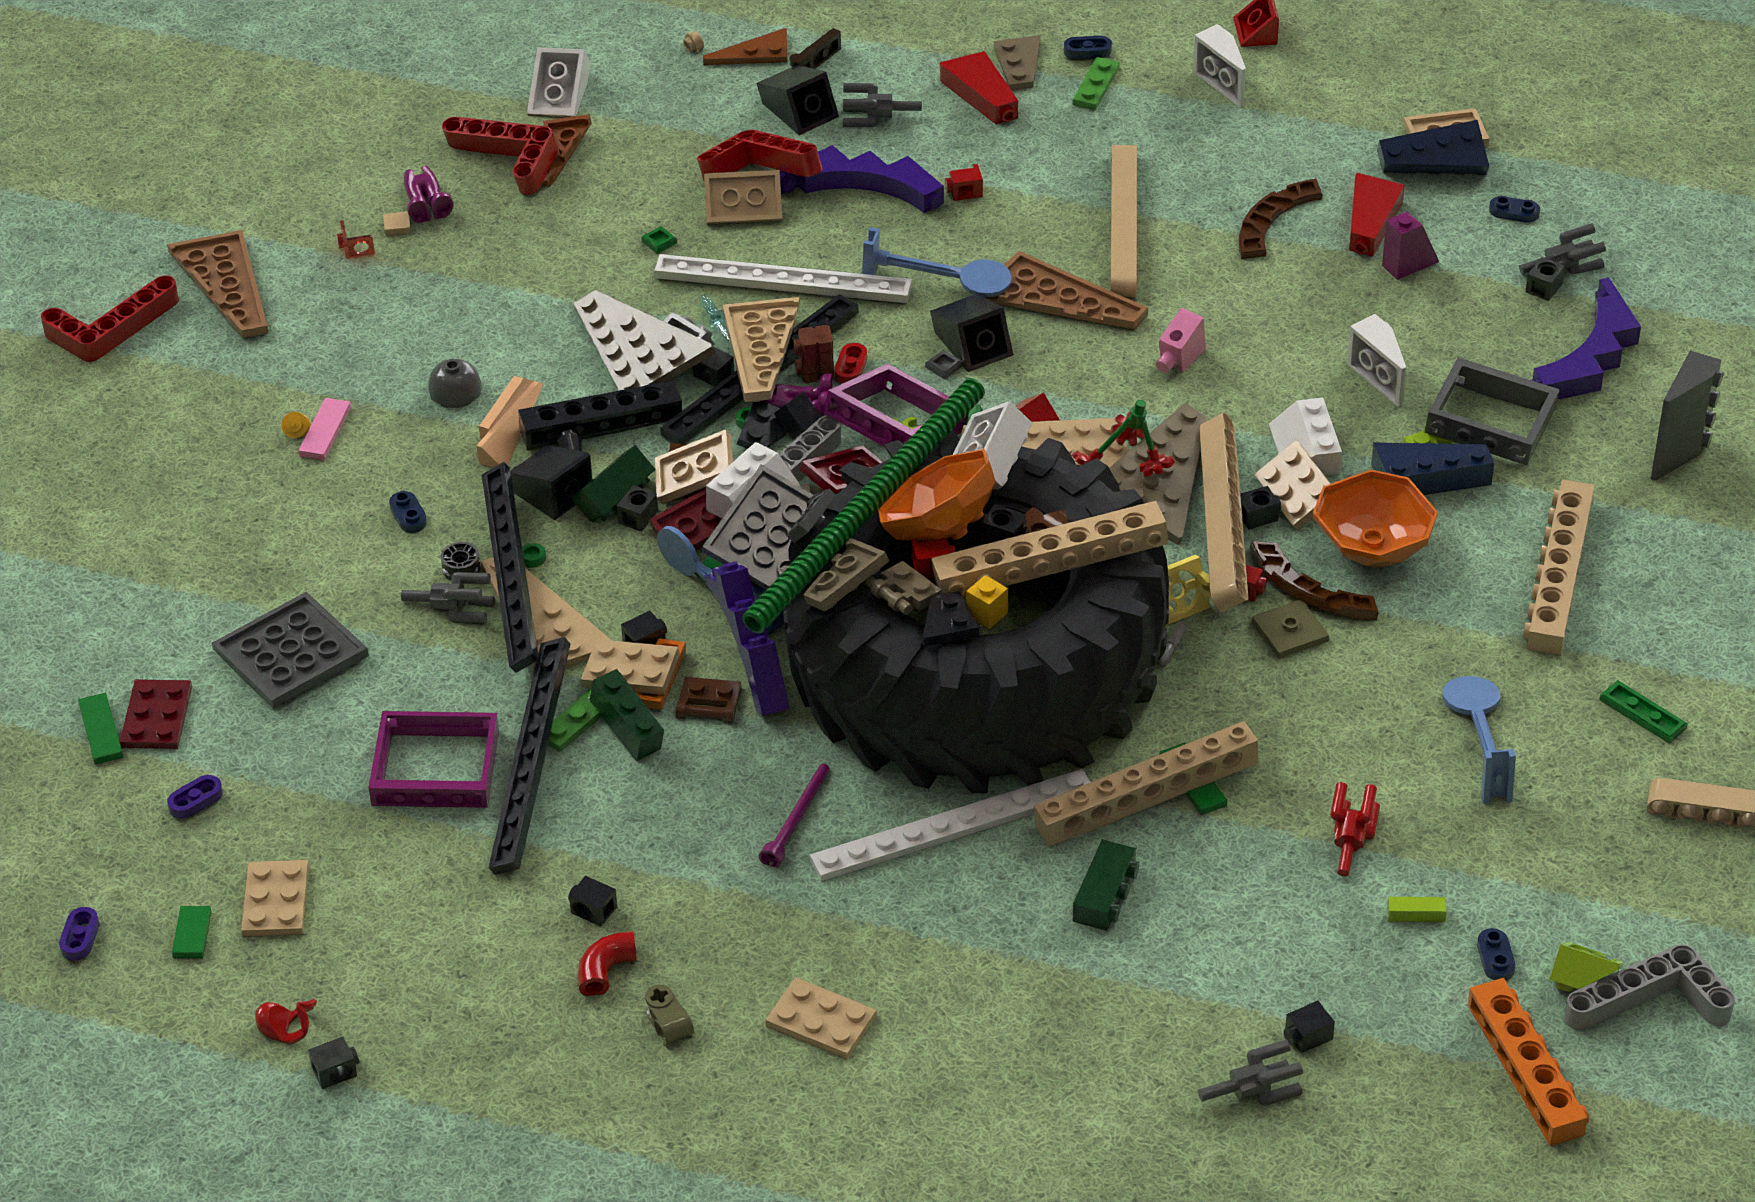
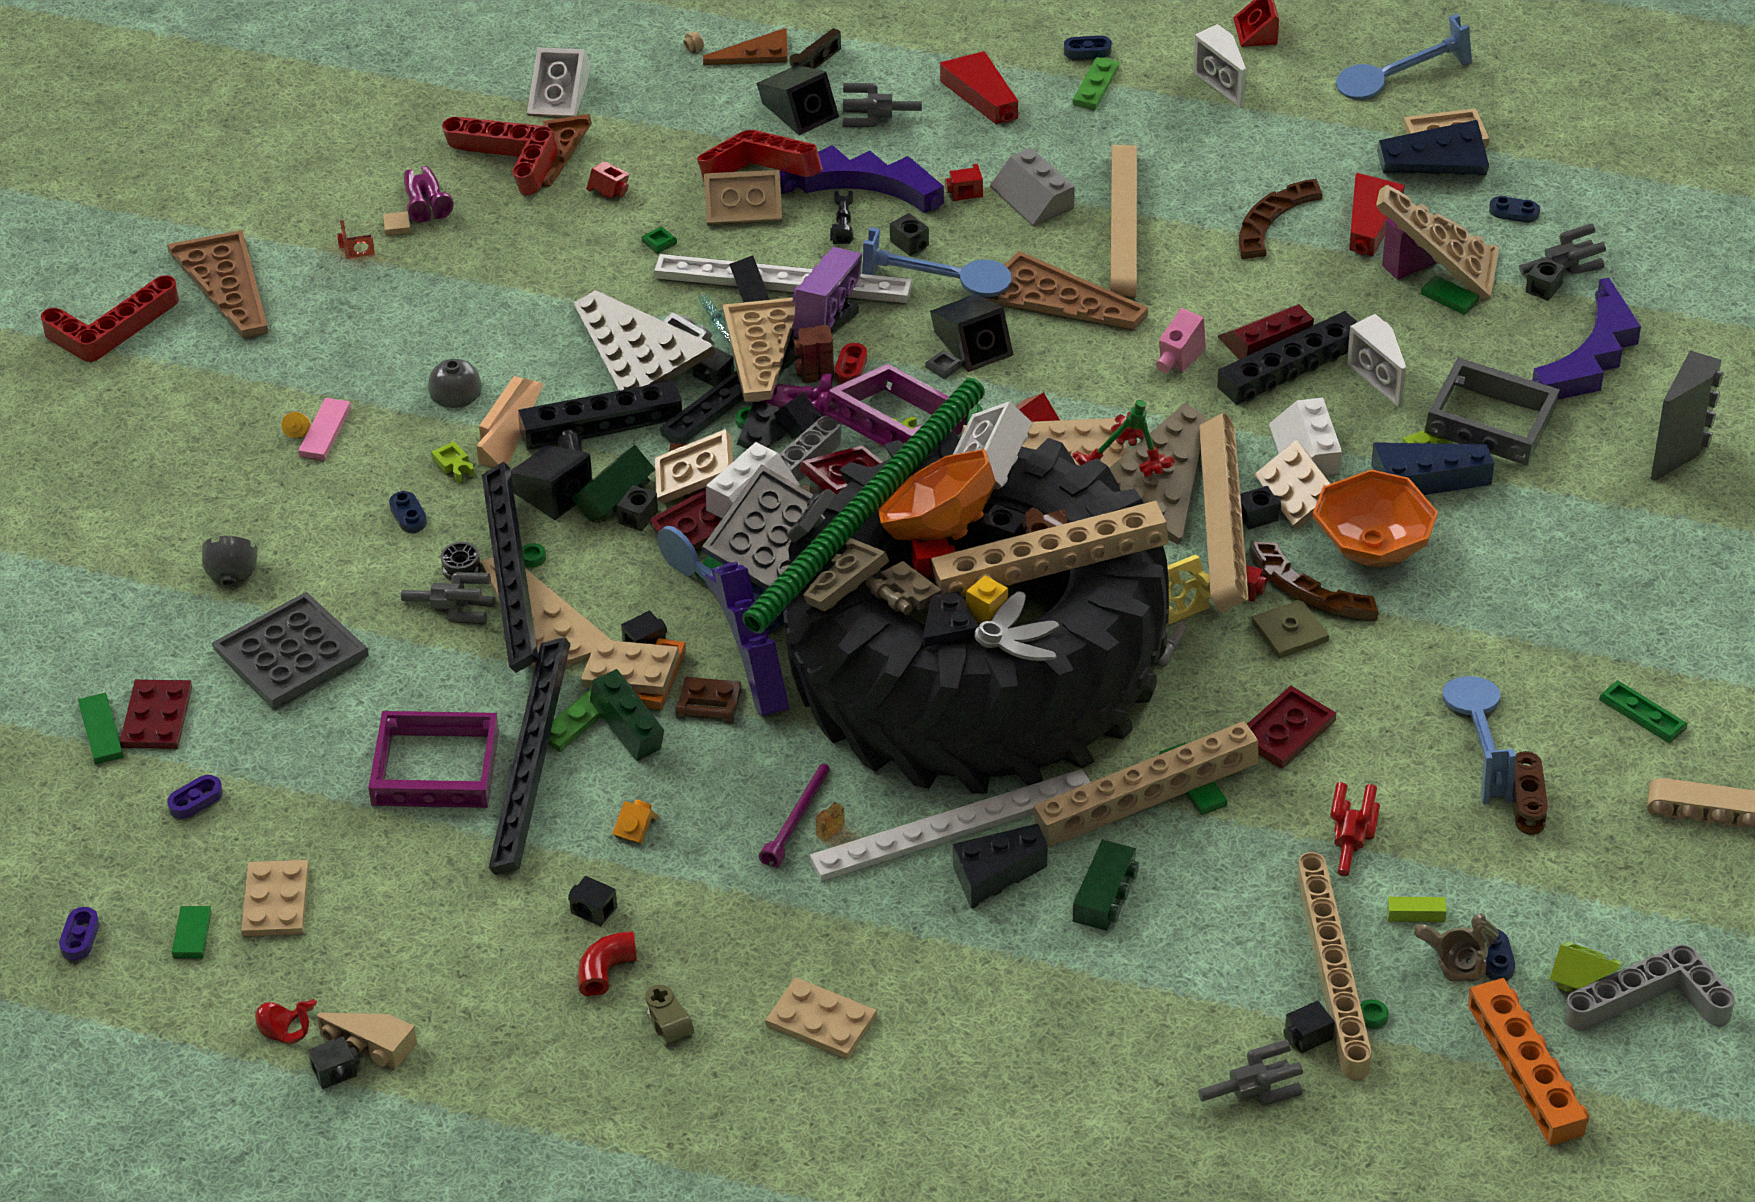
dark tan wing [994,35,1041,90] -> none
tan brick [1523,479,1595,655] -> none
none -> dark grey cylinder [202,536,258,586]
none -> tan slope [317,1013,417,1069]
none -> lime plate [431,441,475,483]
none -> red brick [586,161,629,198]
none -> light orange bracket [612,799,658,844]
none -> black tile [729,255,770,303]
none -> medium lavender wedge [793,247,862,337]
none -> clear orange plate [816,802,845,842]
none -> black piece [830,191,853,244]
none -> pearl dark grey brick [890,213,929,256]
none -> black wedge [953,823,1048,909]
none -> light grey plant [974,592,1059,661]
none -> light grey slope [990,148,1075,226]
none -> black brick [1217,311,1357,405]
none -> dark red slope [1218,304,1314,360]
none -> dark red plate [1247,685,1337,769]
none -> tan beam [1297,852,1371,1080]
none -> medium blue piece [1336,14,1472,100]
none -> green tile [1360,999,1389,1029]
none -> tan wing [1376,185,1499,300]
none -> dark tan hair [1414,913,1499,981]
none -> green tile [1421,275,1479,315]
none -> reddish brown piece [1512,751,1548,835]

